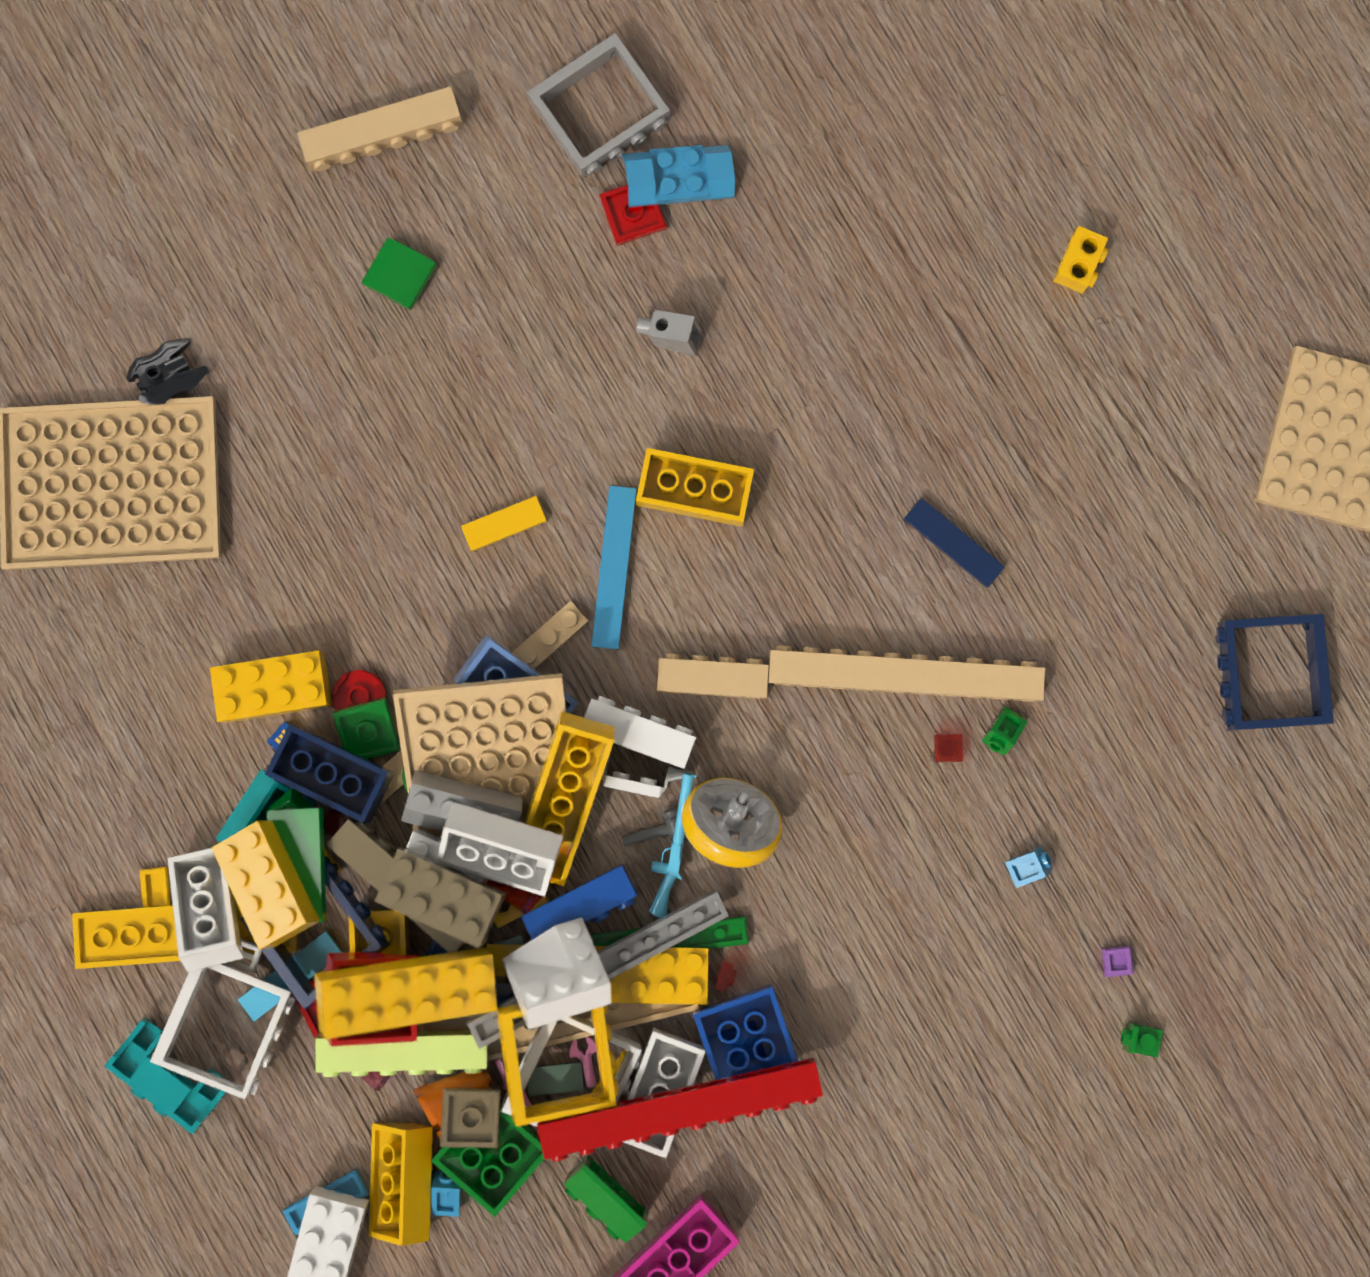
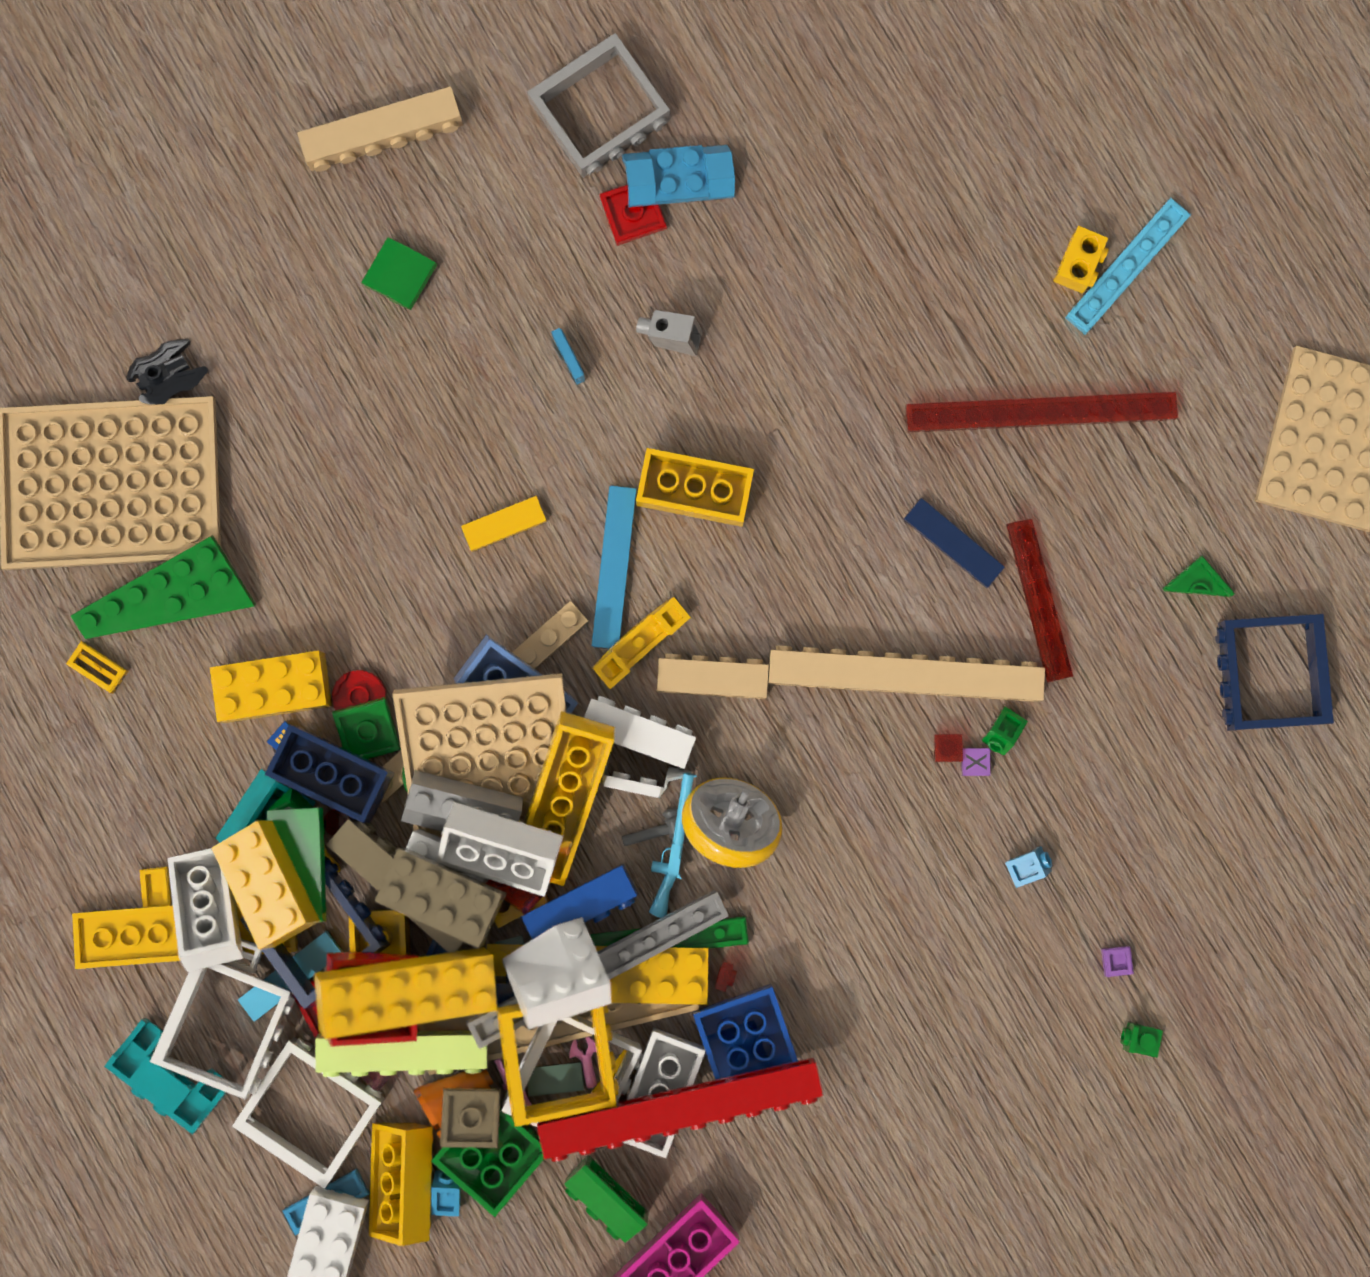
none -> yellow tile [66,641,129,694]
none -> green wing [70,535,256,639]
none -> white window [232,1037,386,1189]
none -> dark azure tile [551,328,586,385]
none -> yellow slope [592,597,691,689]
none -> clear red plate [905,392,1178,433]
none -> medium lavender tile [961,748,990,776]
none -> clear red plate [1006,519,1073,683]
none -> medium azure tile [1065,198,1191,335]
none -> green tile [1162,556,1235,597]

